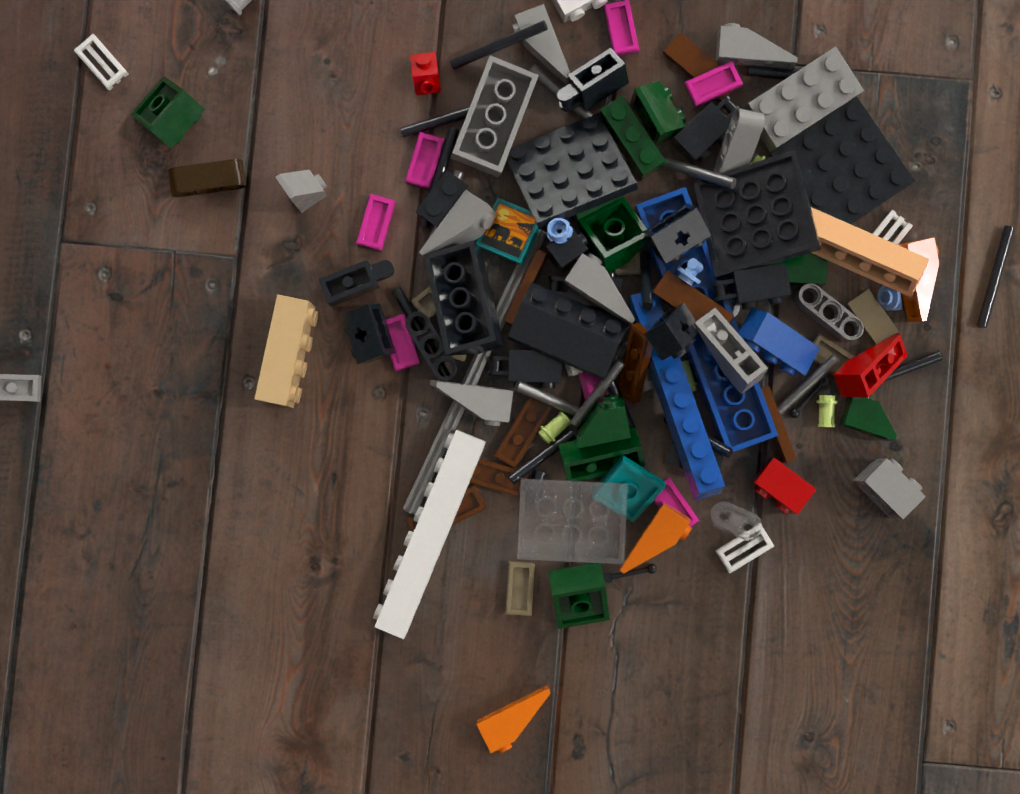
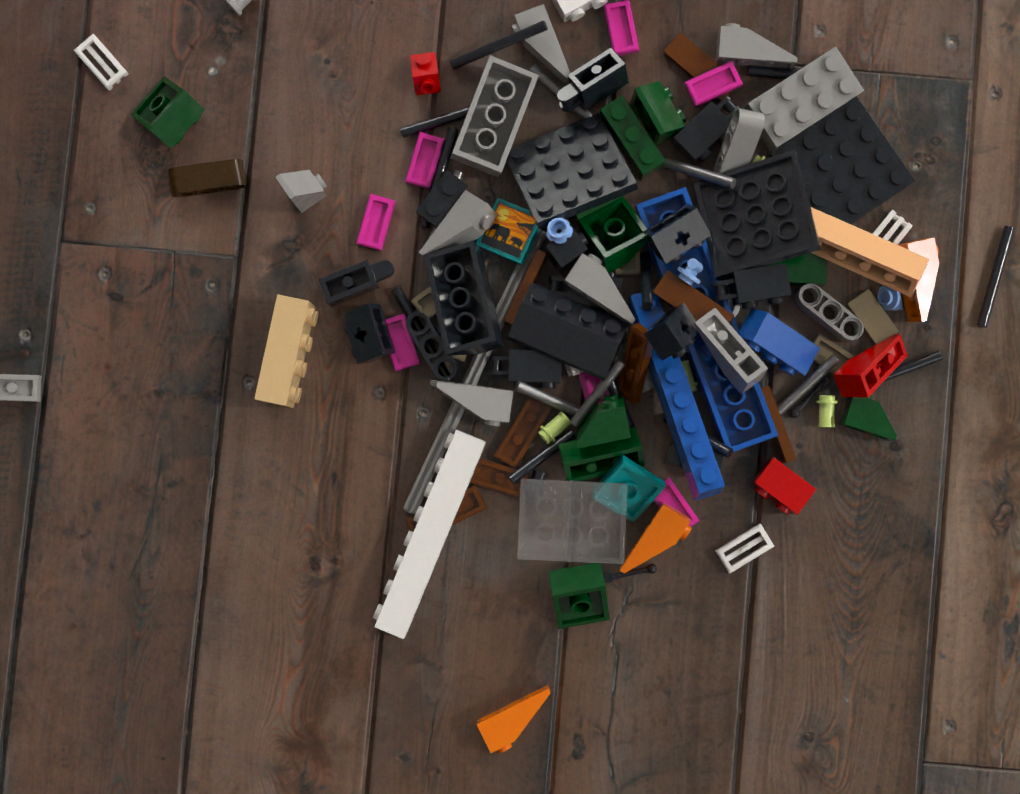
dark tan tile [505,561,535,616] -> none
clear plate [711,501,762,540] -> none
light grey brick [853,458,926,520] -> none

